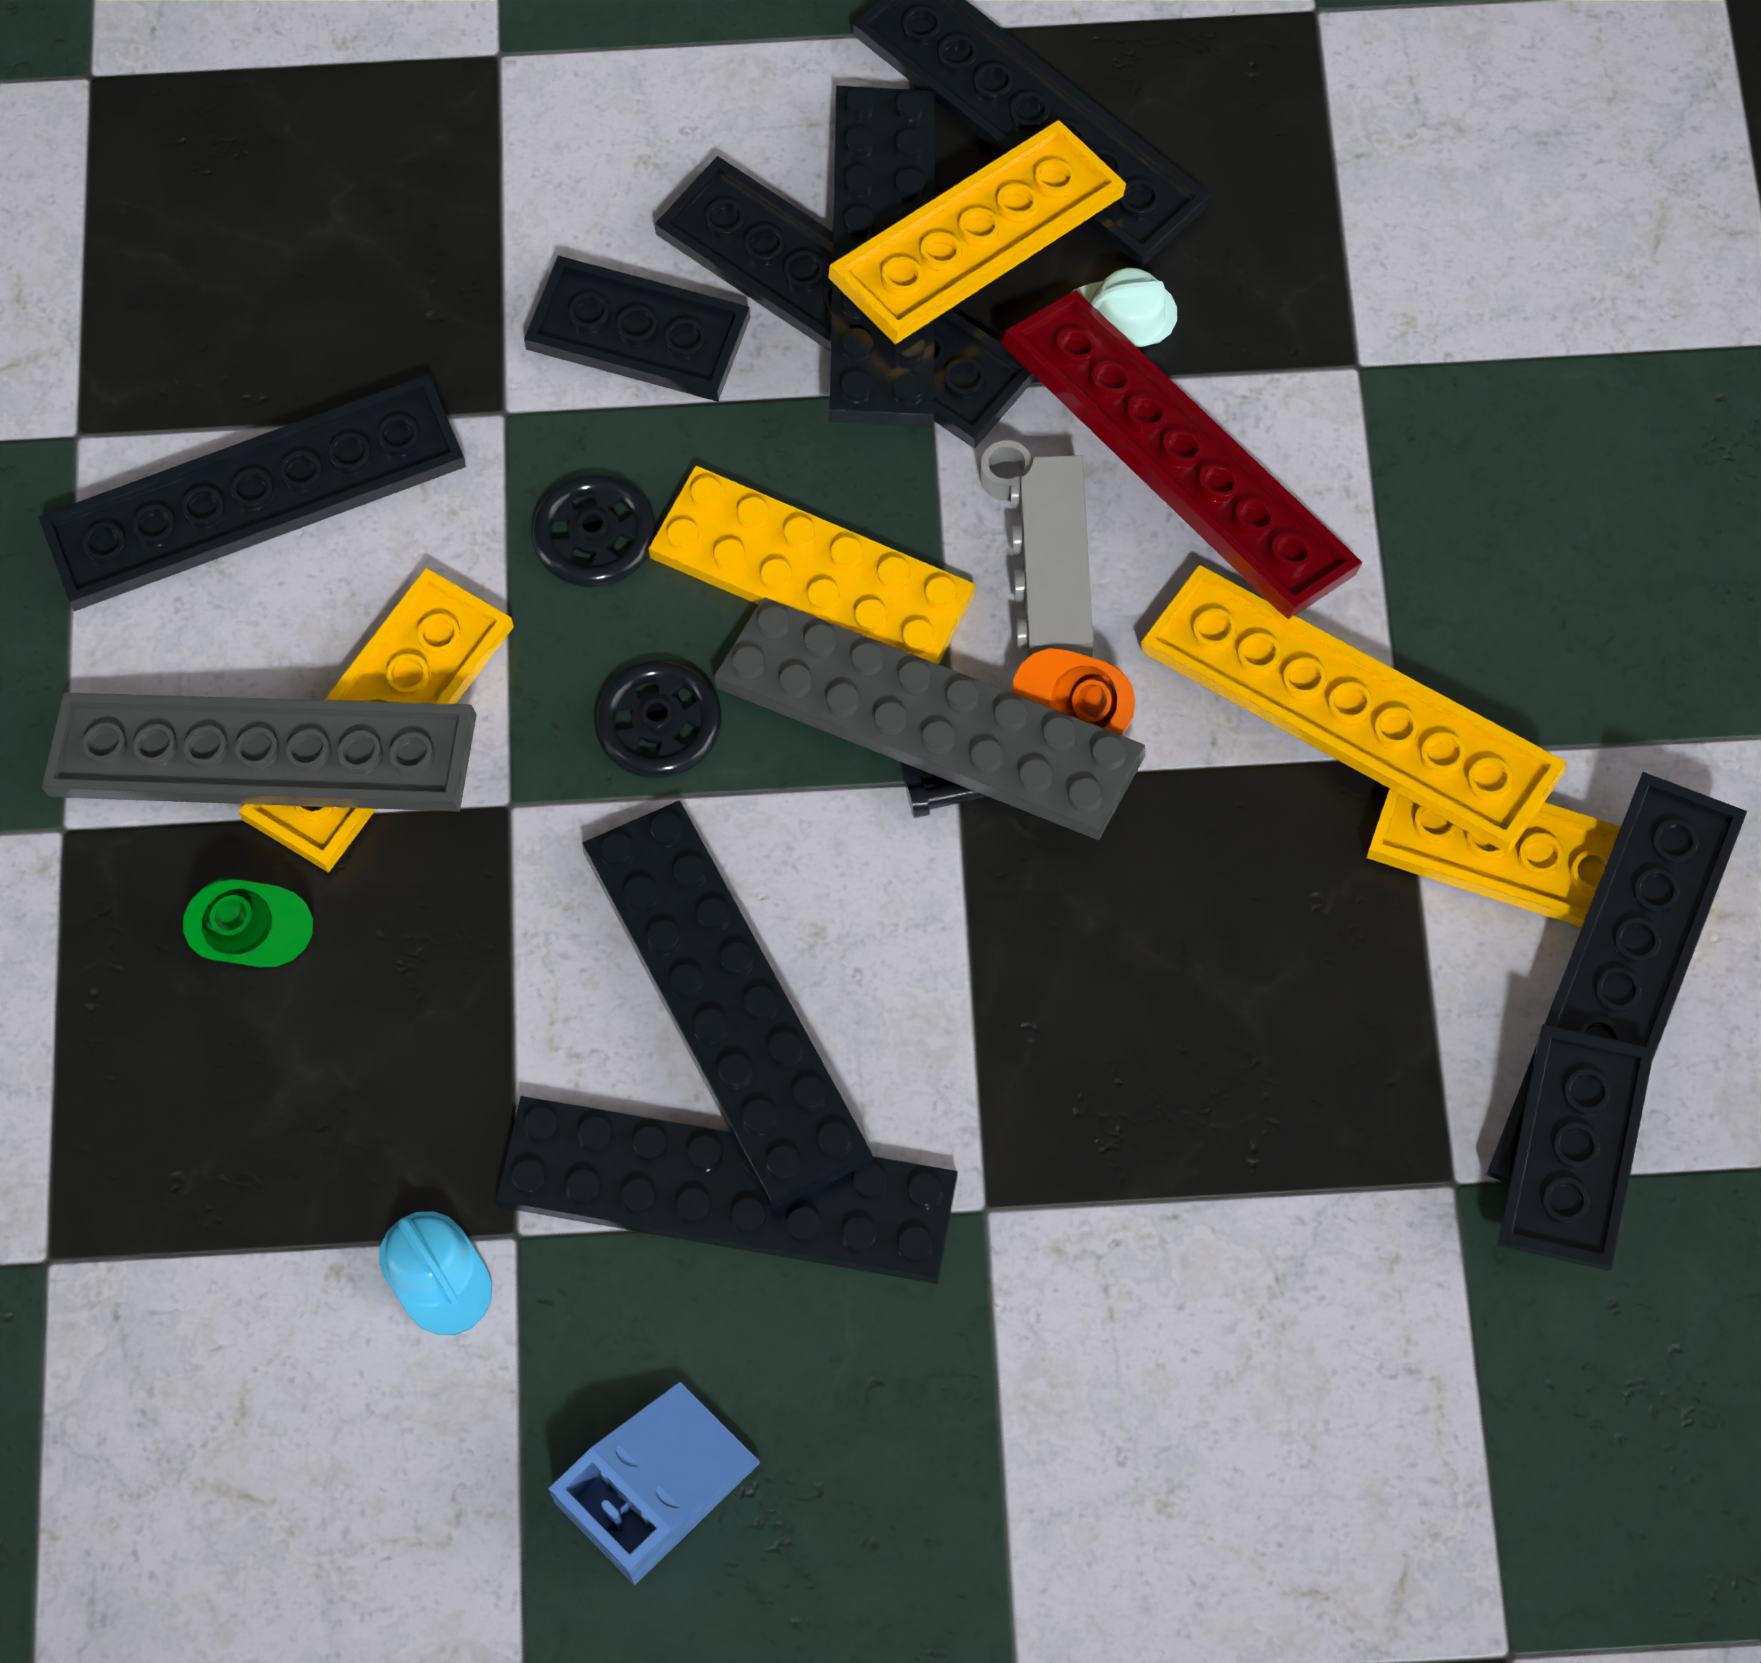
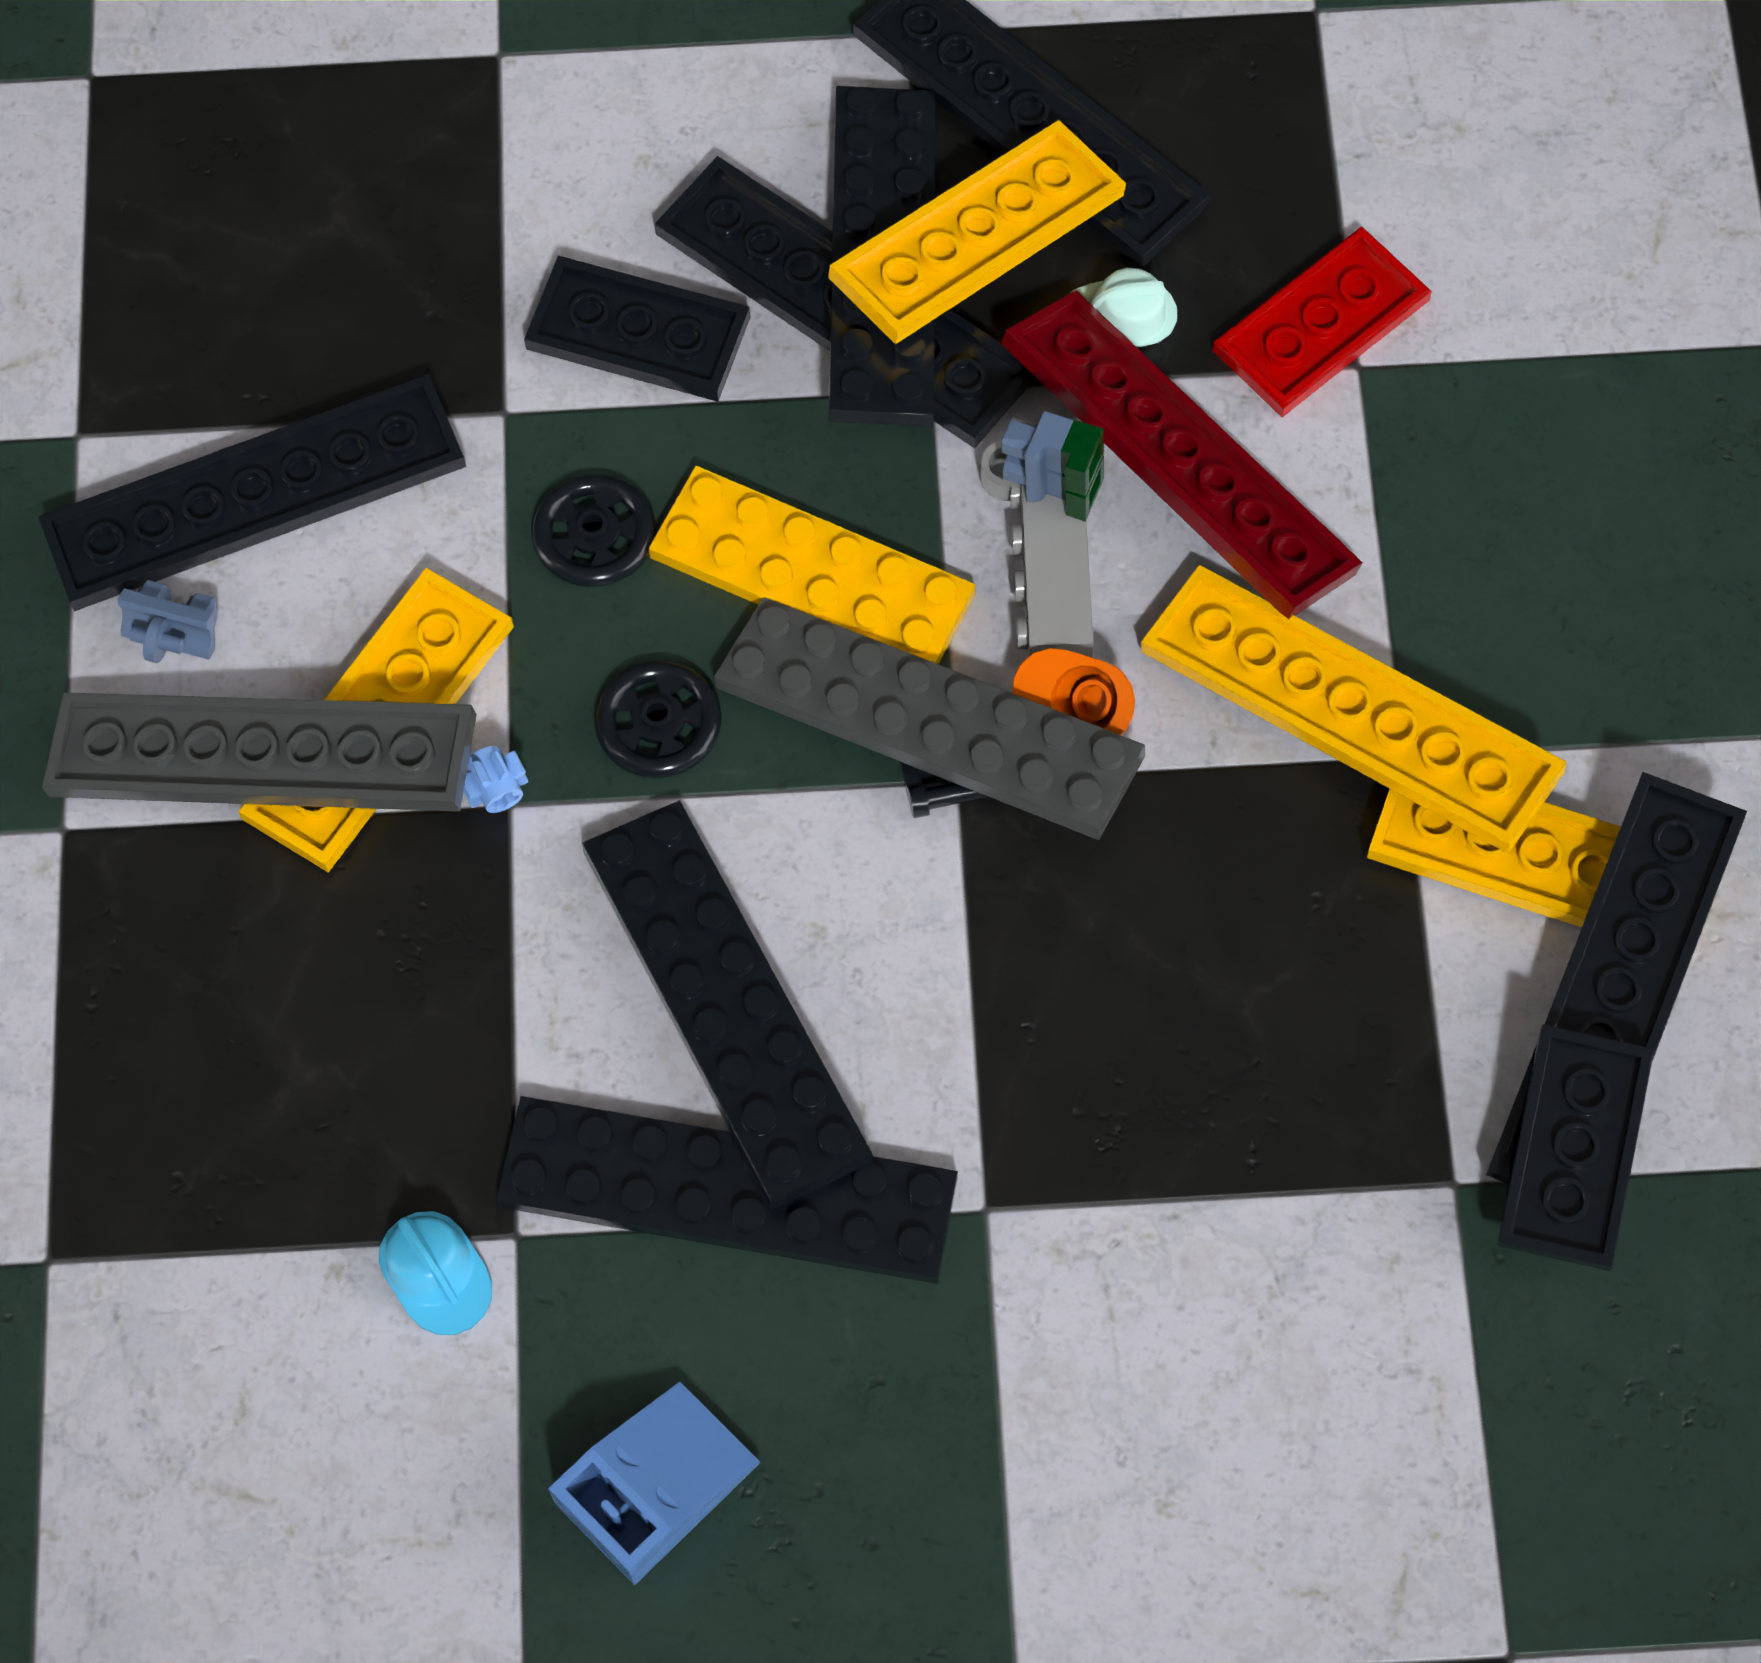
green piece [183,877,313,967] -> none
none -> sand blue hips [118,580,217,664]
none -> light blue gear [463,746,528,813]
none -> hips [1001,411,1104,522]
none -> red tile [1212,226,1432,417]

